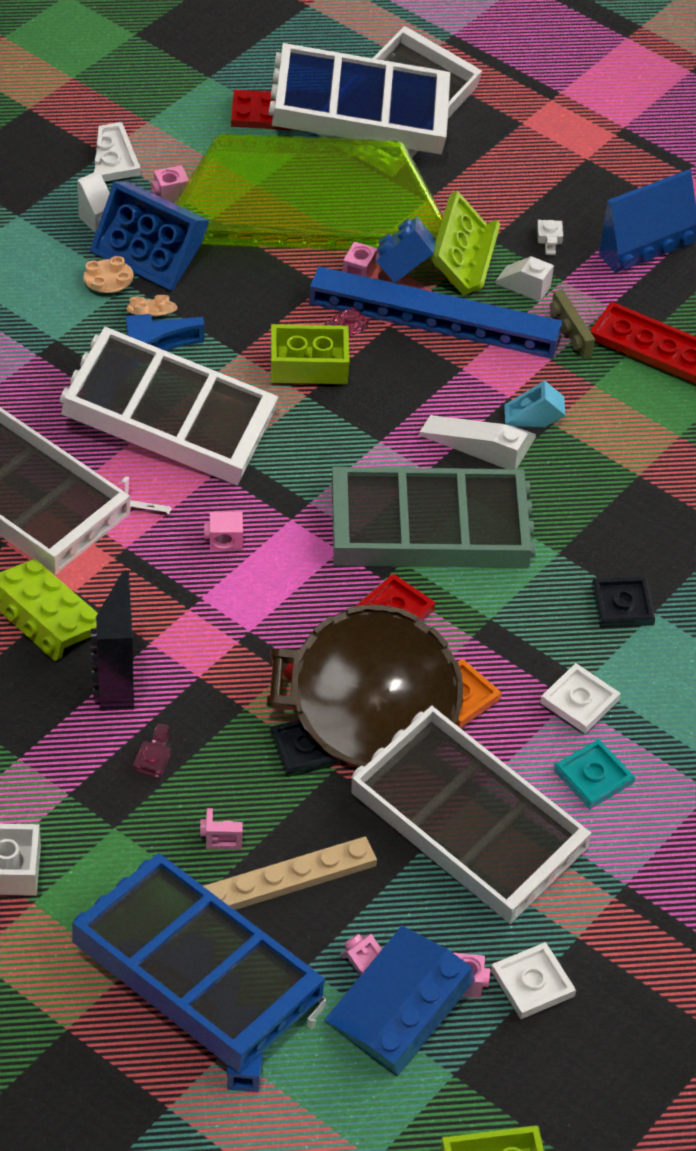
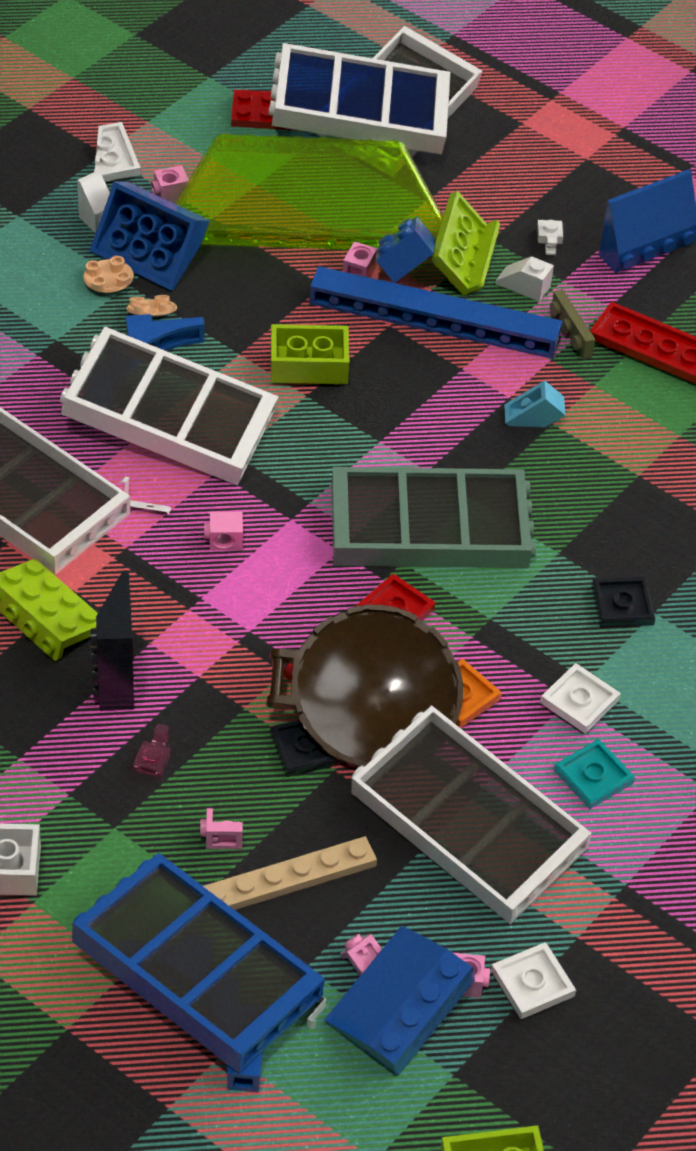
clear pink plate [324,307,368,337] -> none
white wedge [419,415,536,469] -> none

